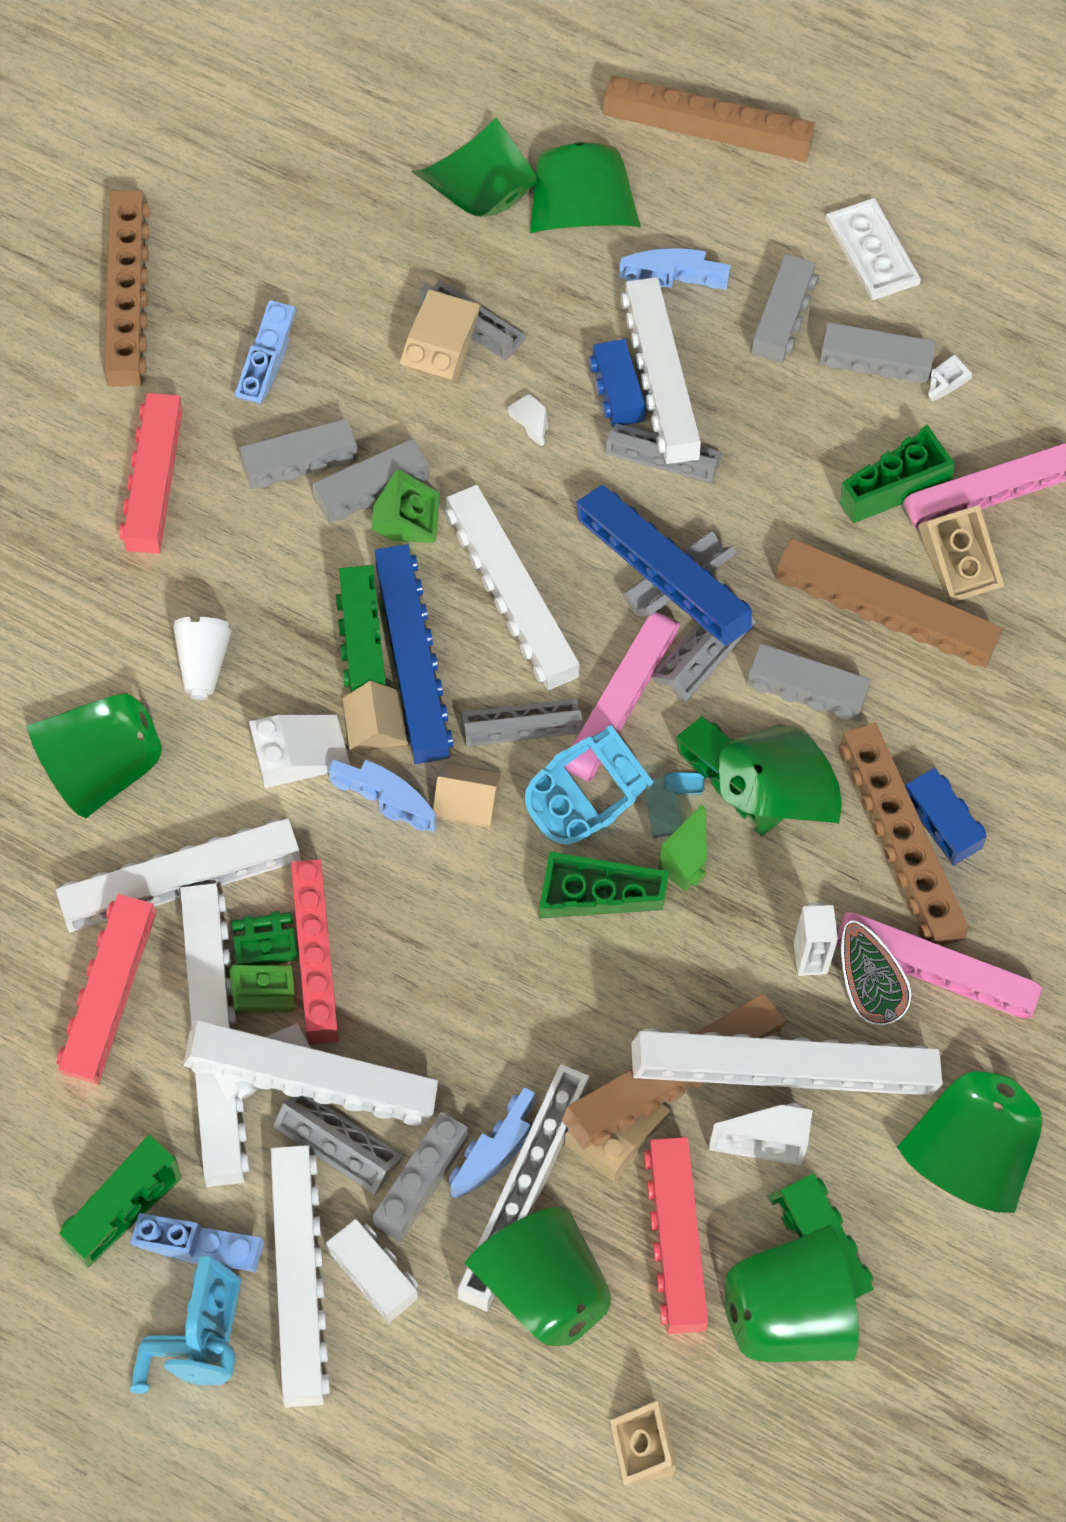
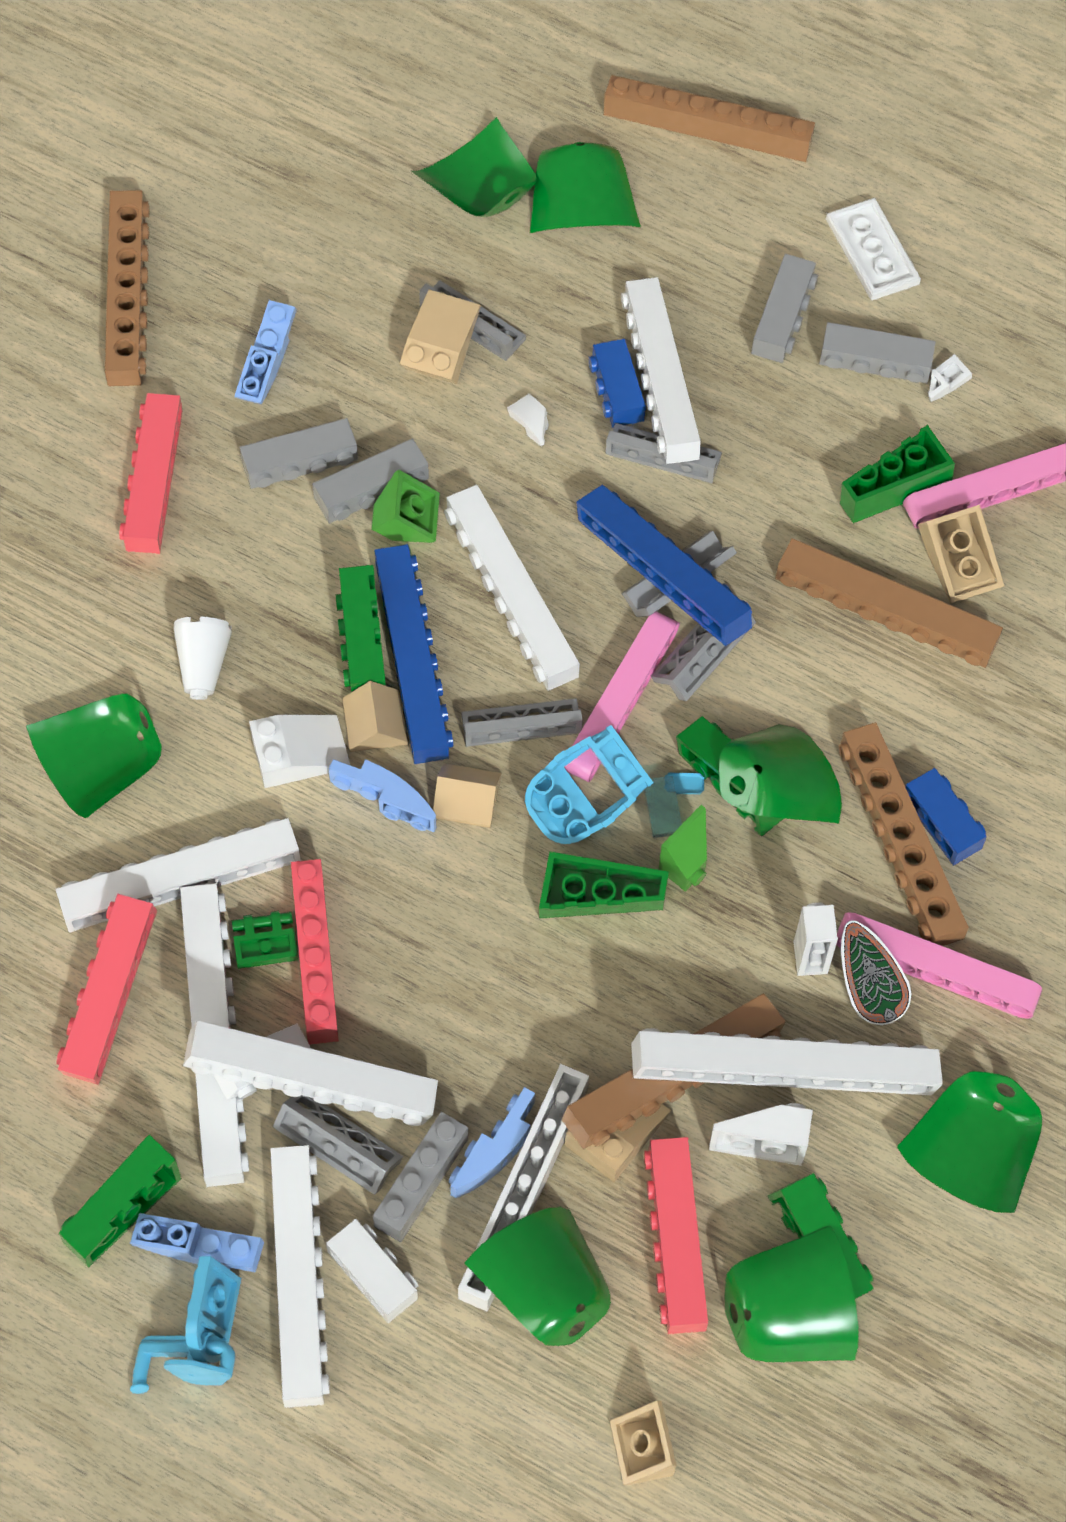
bright green plate [230,965,296,1012] -> none
light blue slope [619,248,731,290] -> none
light grey brick [747,643,871,721] -> none

